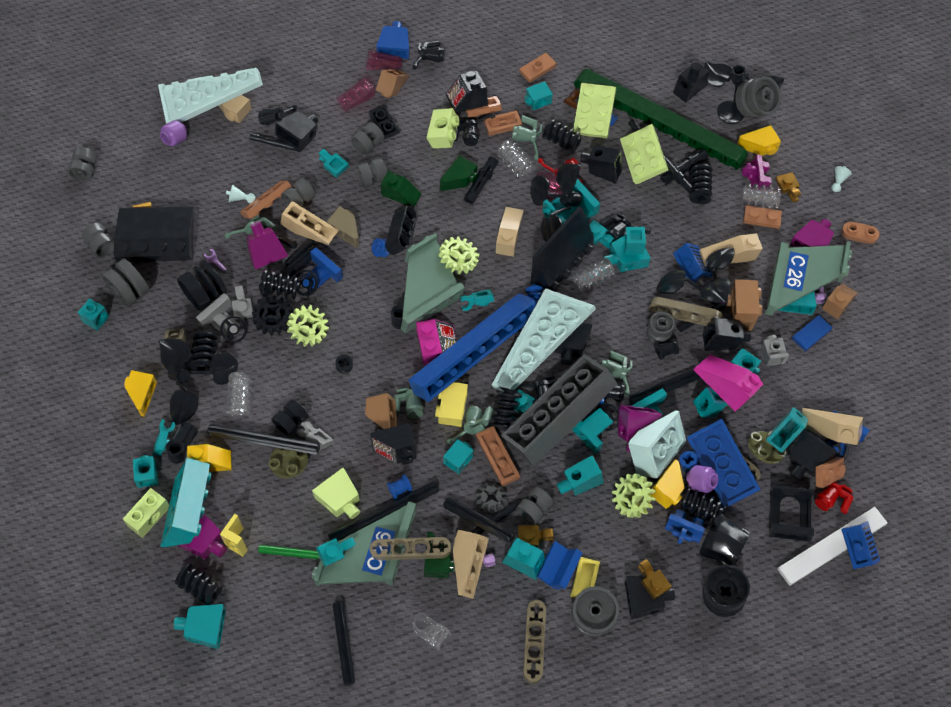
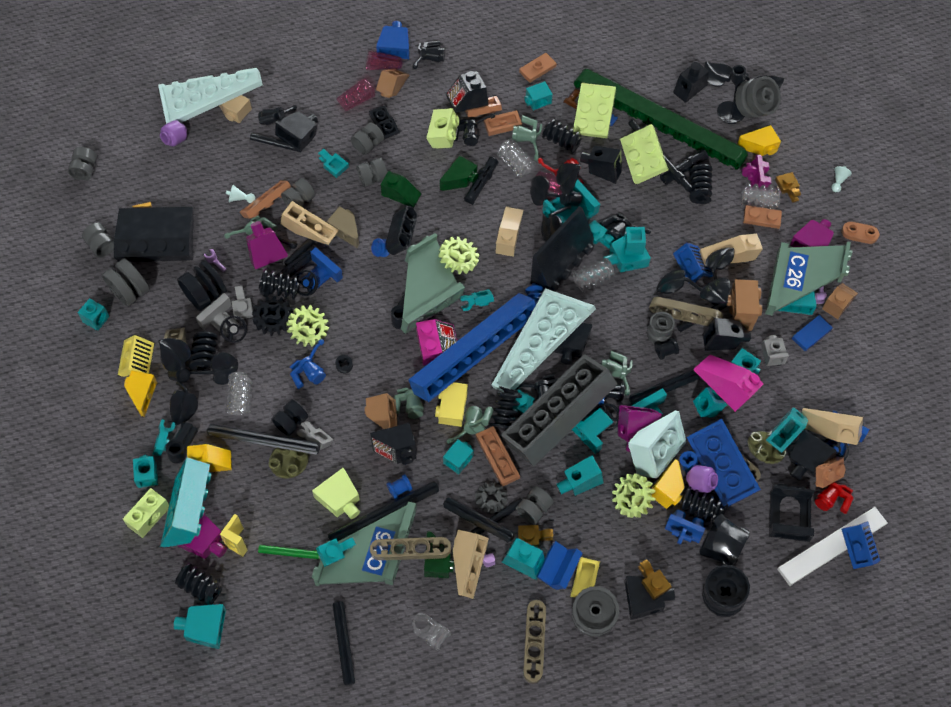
none -> light yellow panel [118,335,154,377]
none -> blue piece [290,339,326,390]

